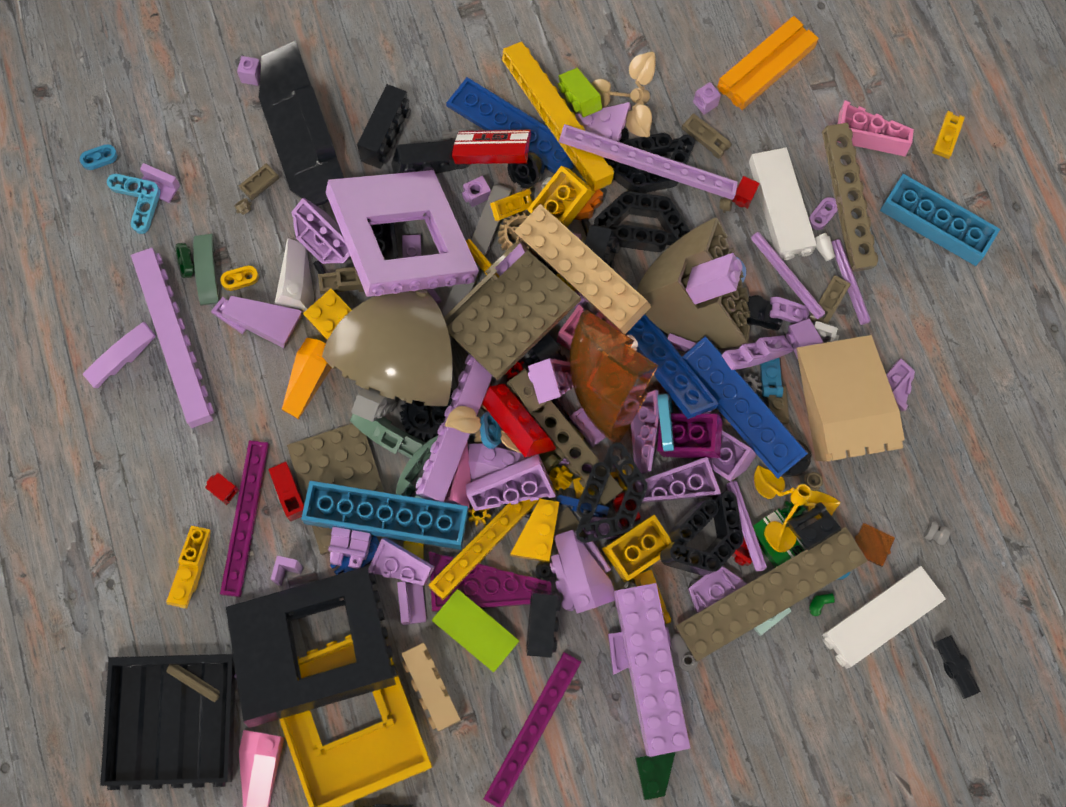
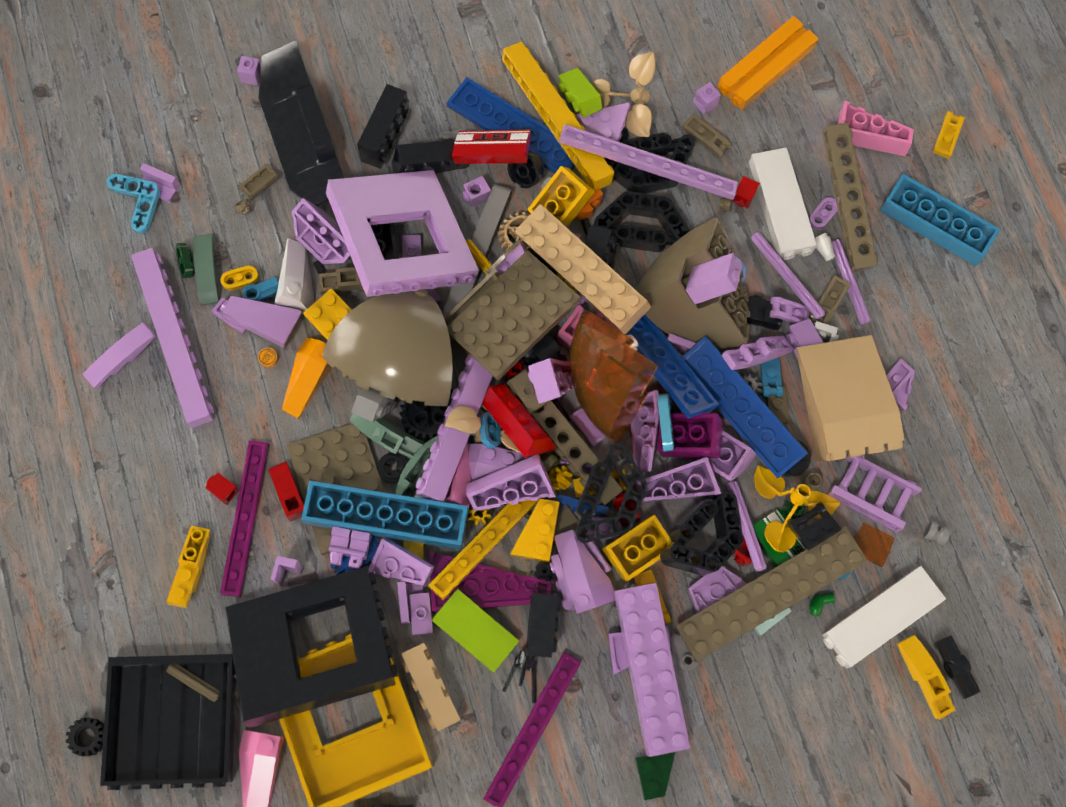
dark azure plate [80,144,118,170] -> none
yellow plate [490,188,533,221] -> none
none -> black tyre [65,717,104,756]
none -> dark azure piece [243,277,278,302]
none -> light orange tile [258,348,278,368]
none -> black gear [377,453,408,484]
none -> lavender plate [409,592,433,636]
none -> black plant [502,651,537,704]
none -> lavender fence [827,455,922,533]
none -> yellow slope [897,635,955,719]

